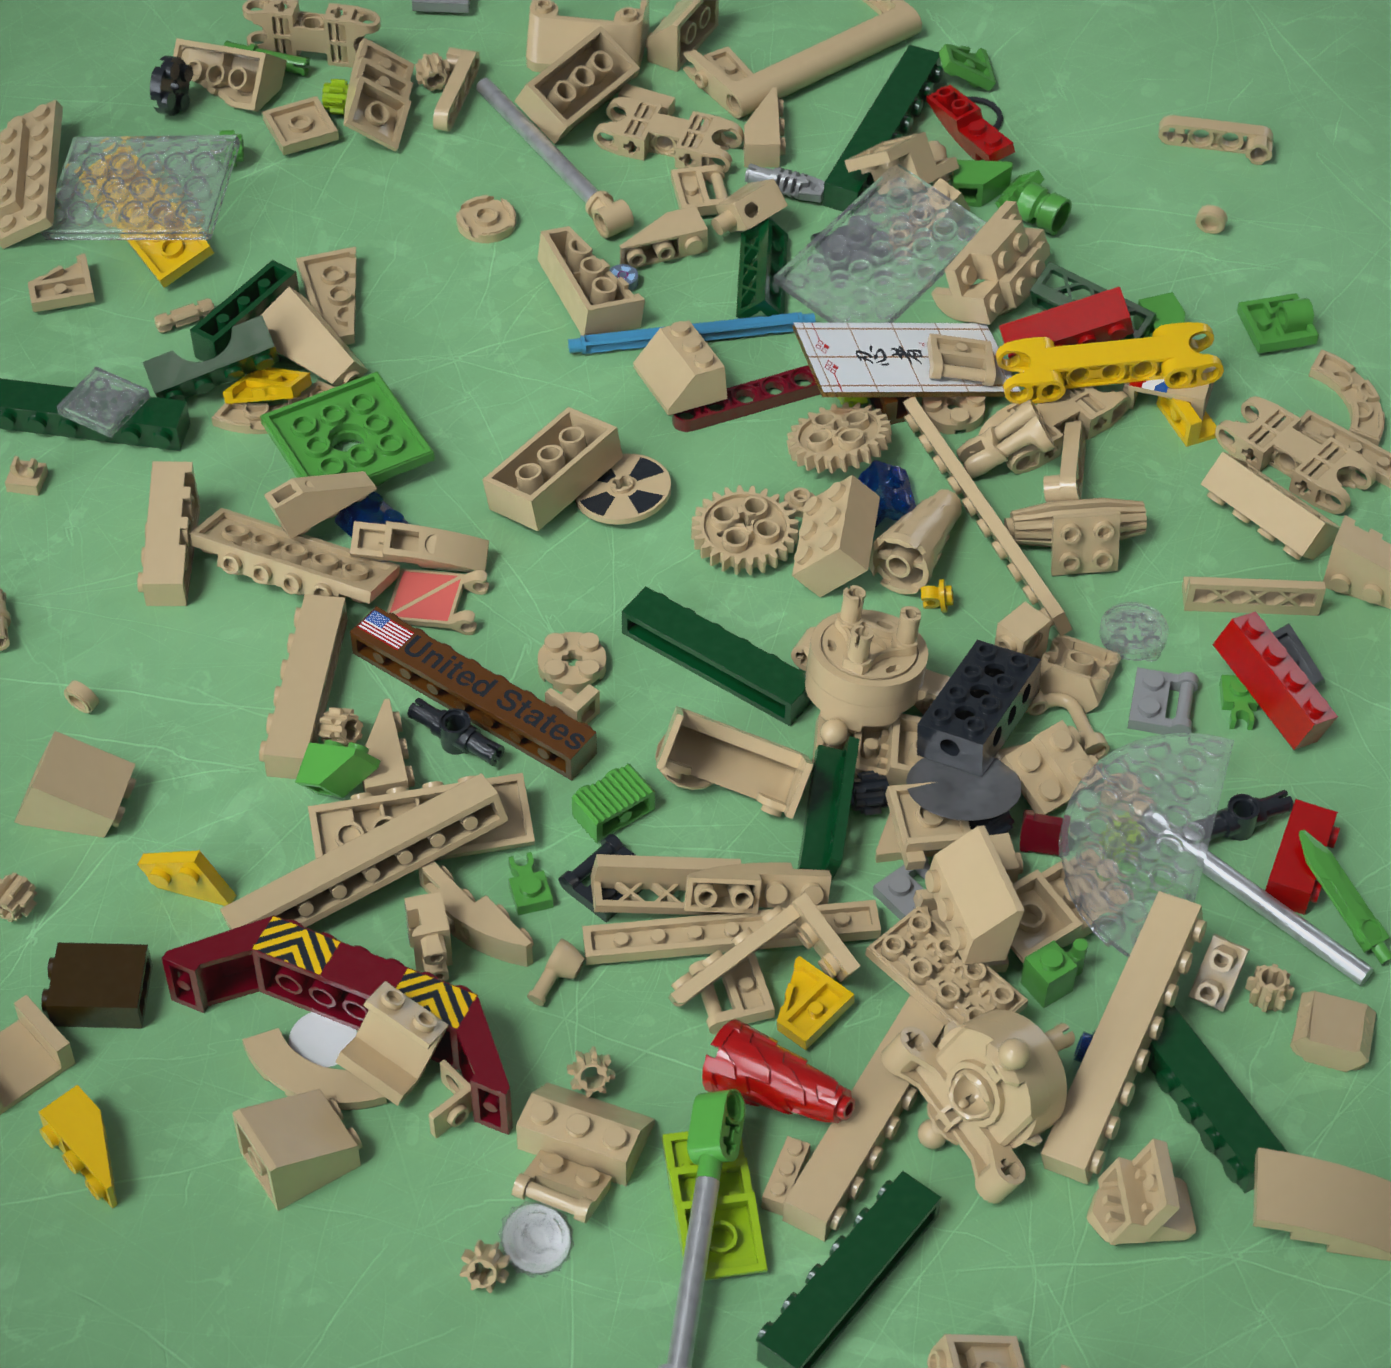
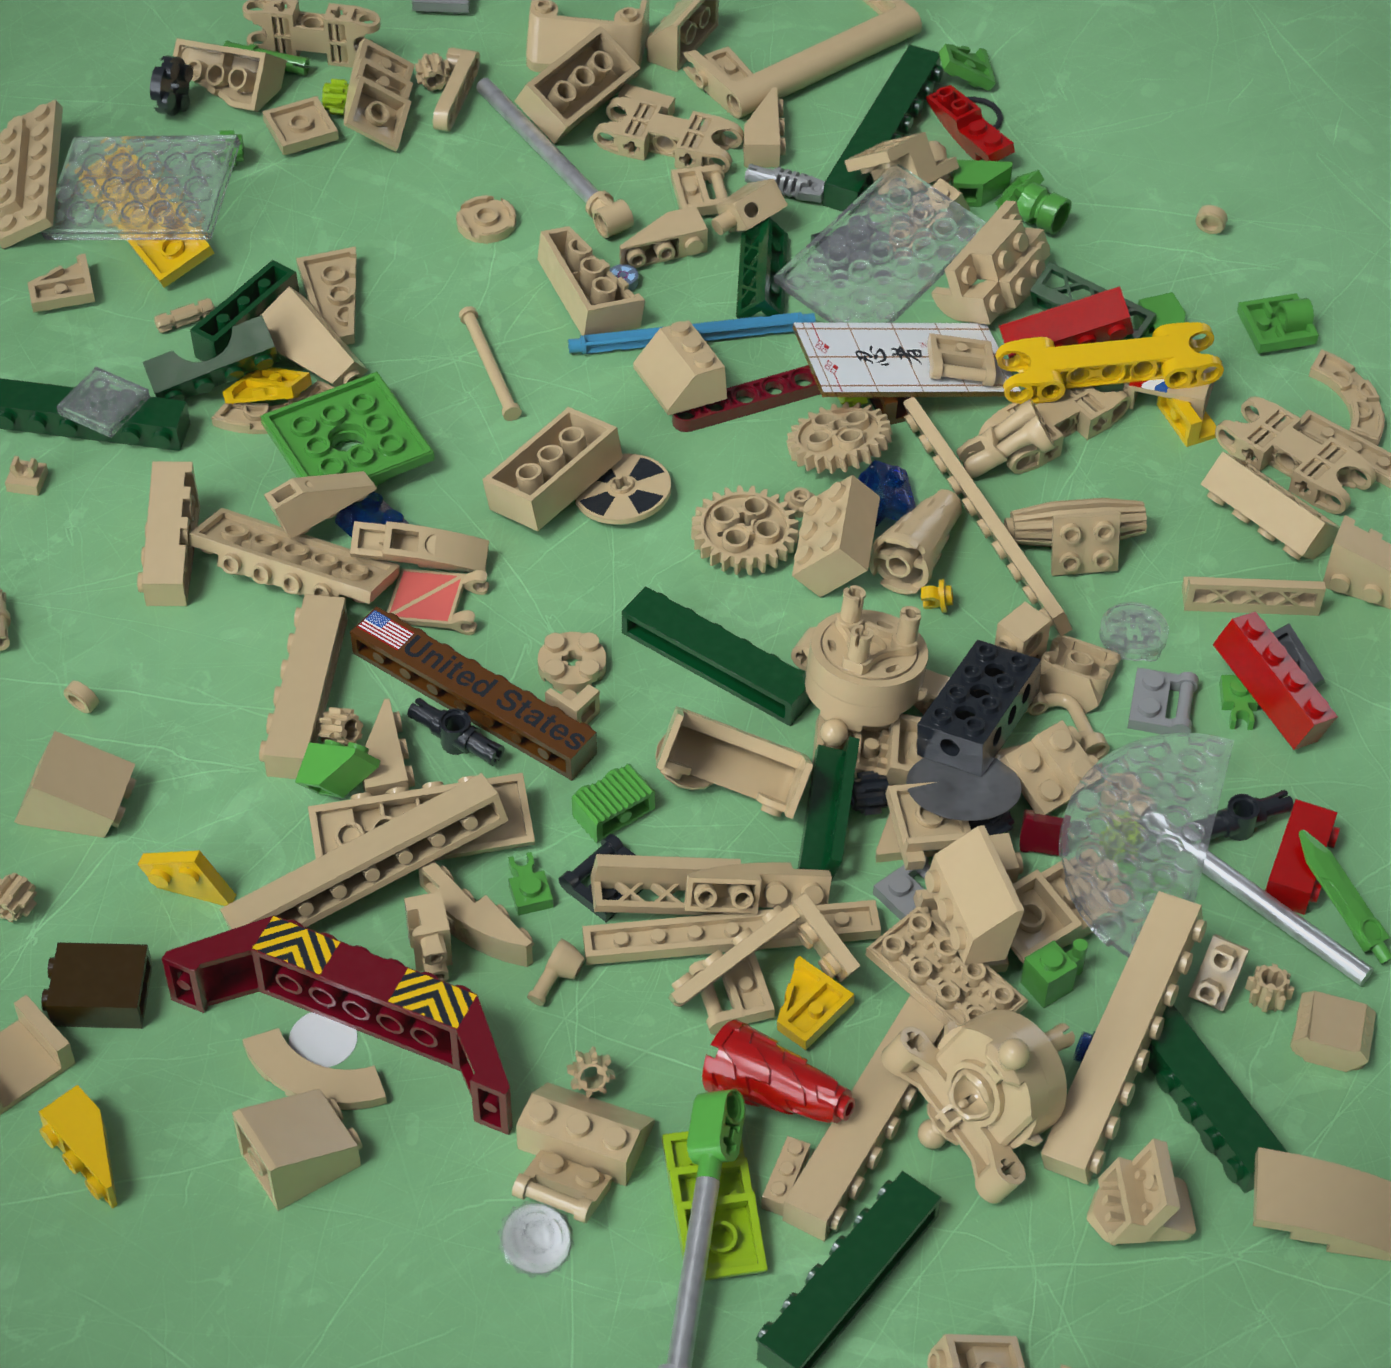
tan panel [335,981,448,1106] -> none
tan bracket [429,1059,473,1138] -> none
tan gear [459,1239,511,1293] -> none
tan plate [922,392,985,434] -> none
tan beam [1043,420,1086,502] -> none
tan beam [1158,115,1273,165] -> none
none -> tan bar [459,306,522,421]

